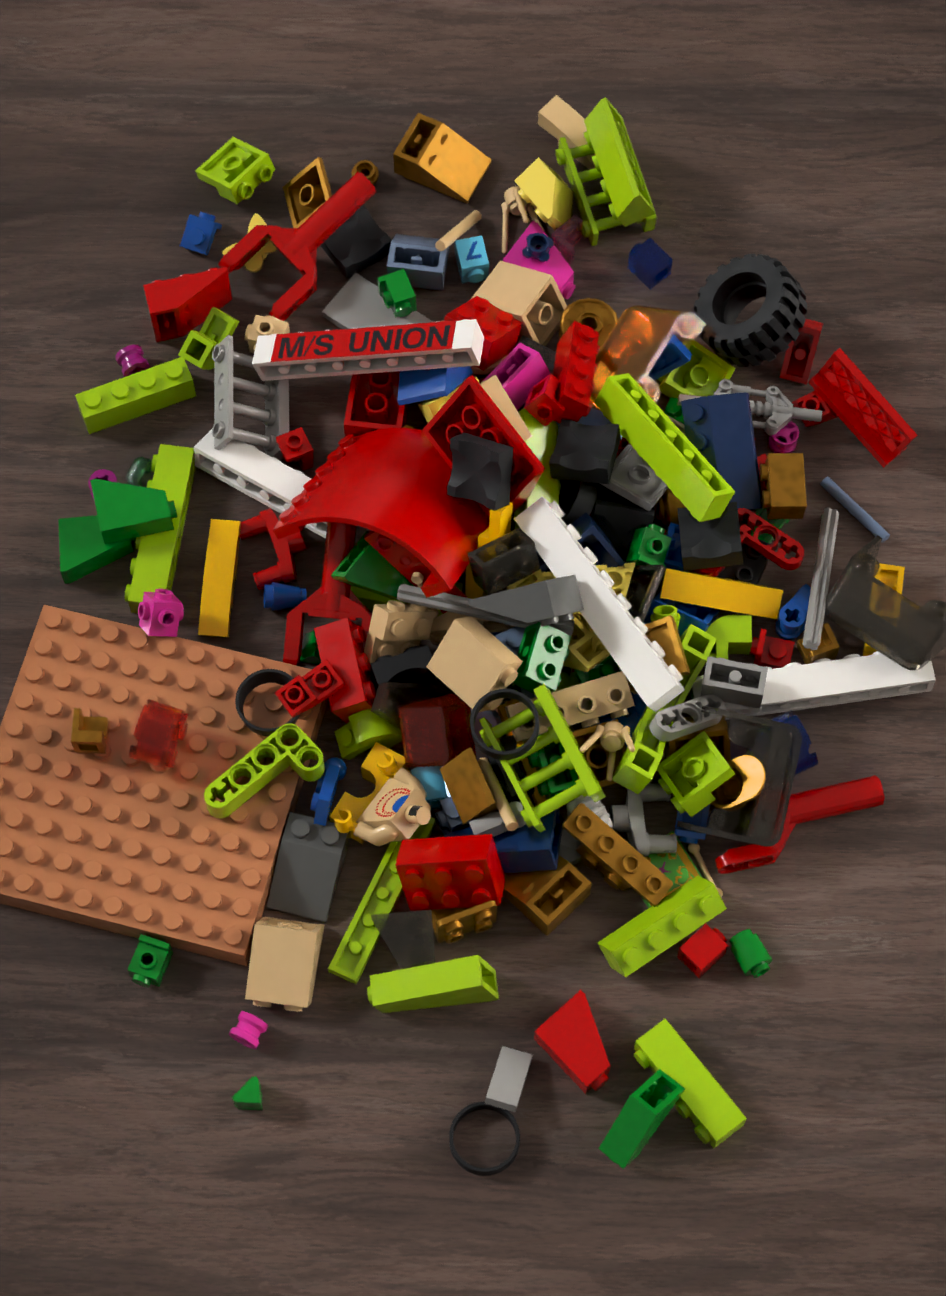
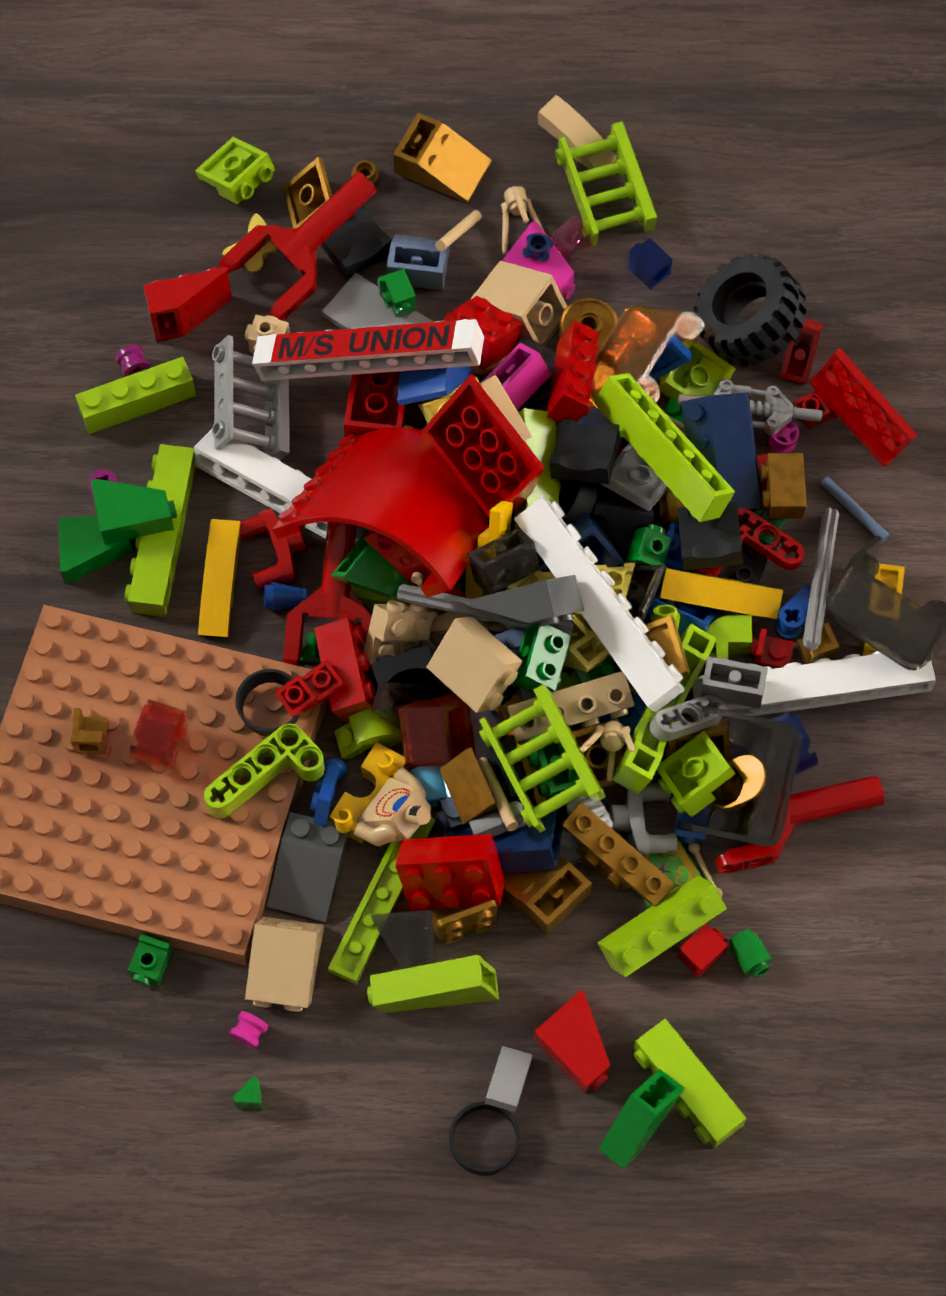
clear green arm [126,456,152,487] -> none
dark pink brick [138,589,184,637] -> none
lime brick [178,307,240,370] -> none
blue bracket [180,211,222,255] -> none
red bracket [276,427,314,471] -> none
black brick [447,433,513,510] -> none
medium azure brick [455,236,489,283] -> none
black tyre [470,689,539,760] -> none
light yellow slope [514,157,573,233] -> none
red bracket [524,373,565,426] -> none
lime slope [584,97,656,227] -> none

